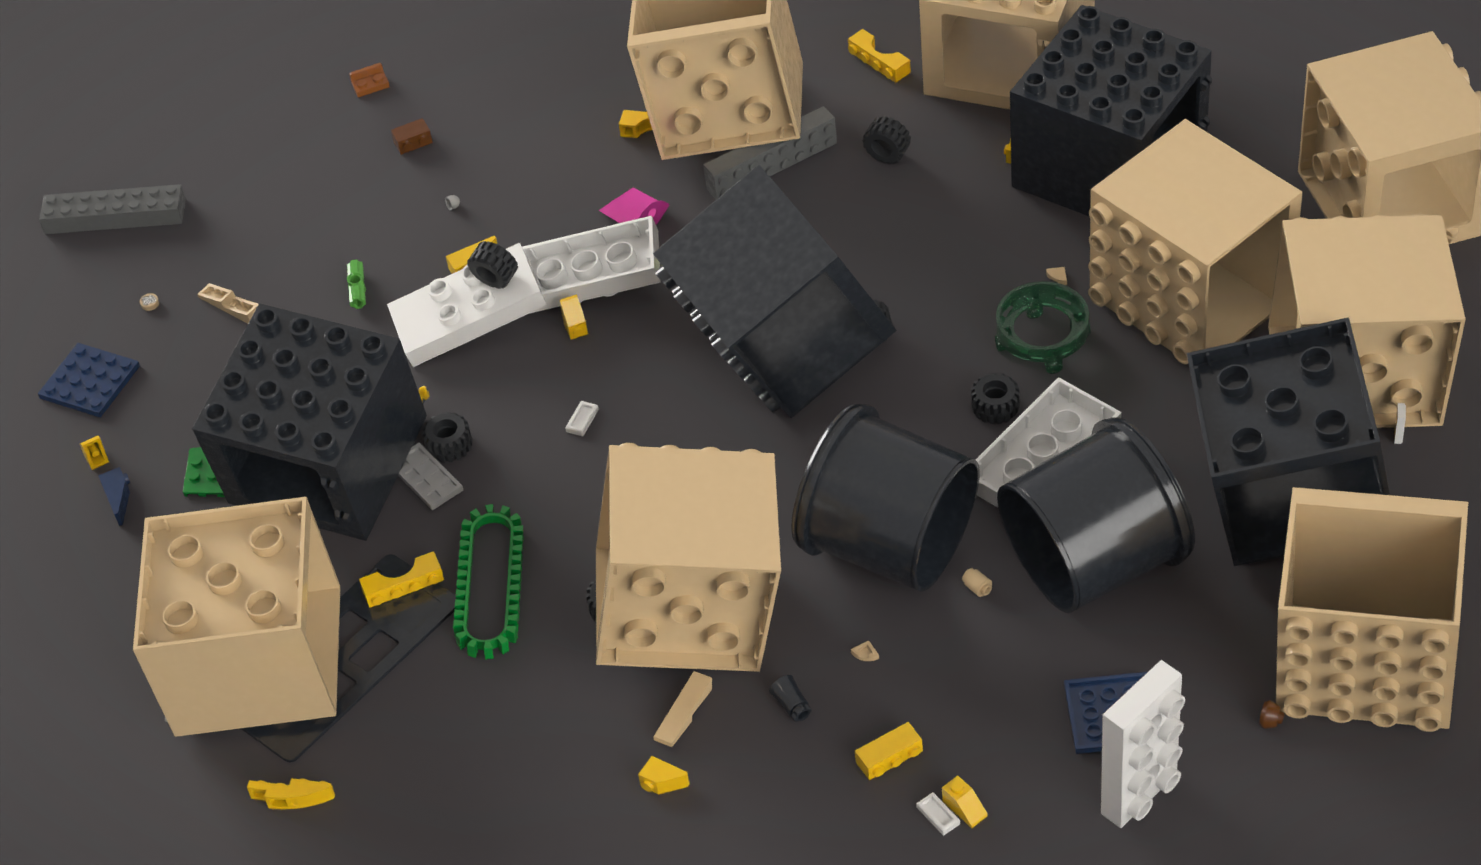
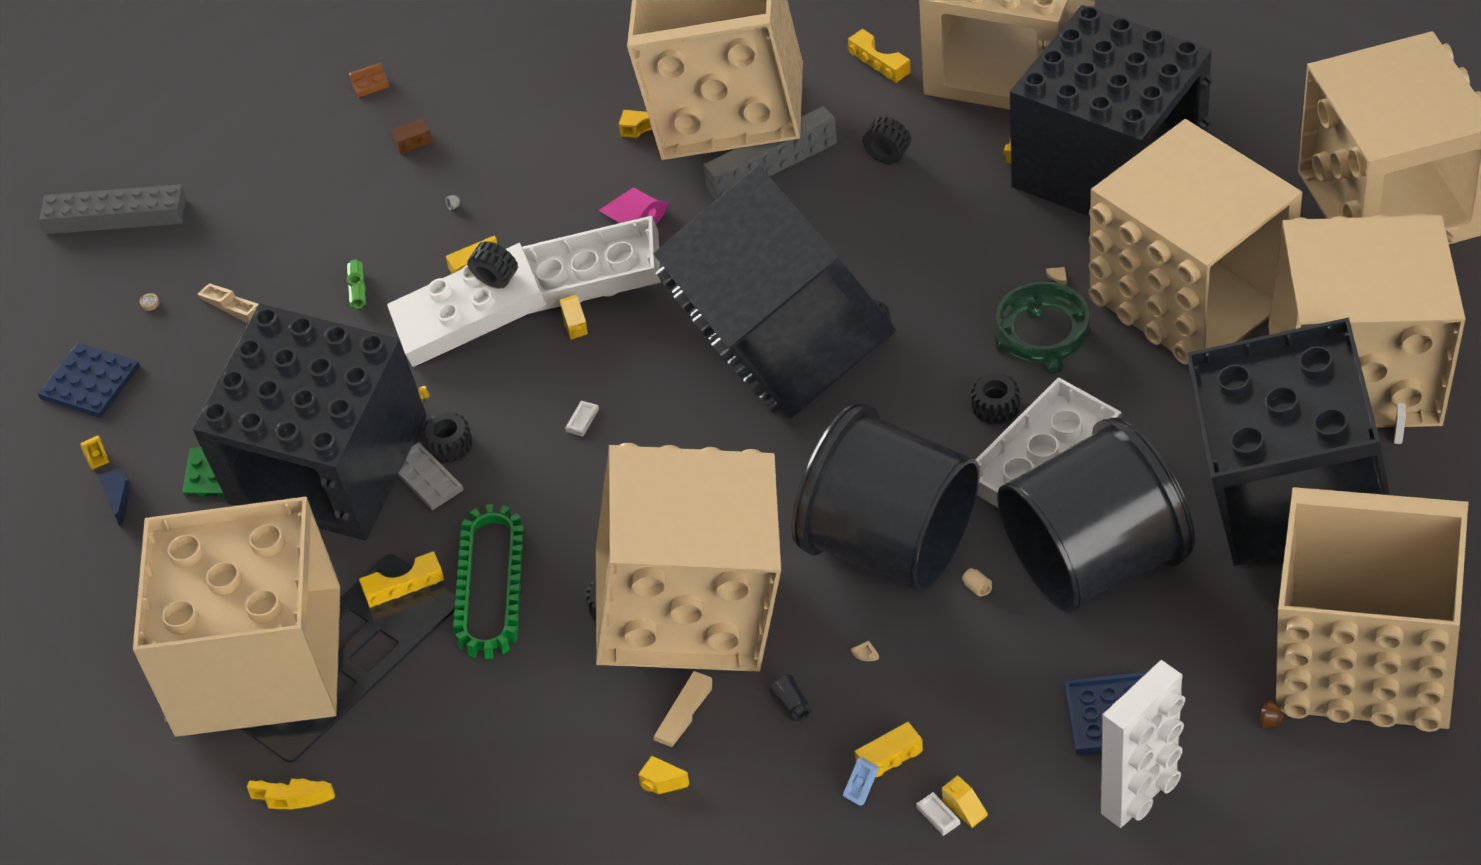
none -> light blue plate [843,757,879,806]

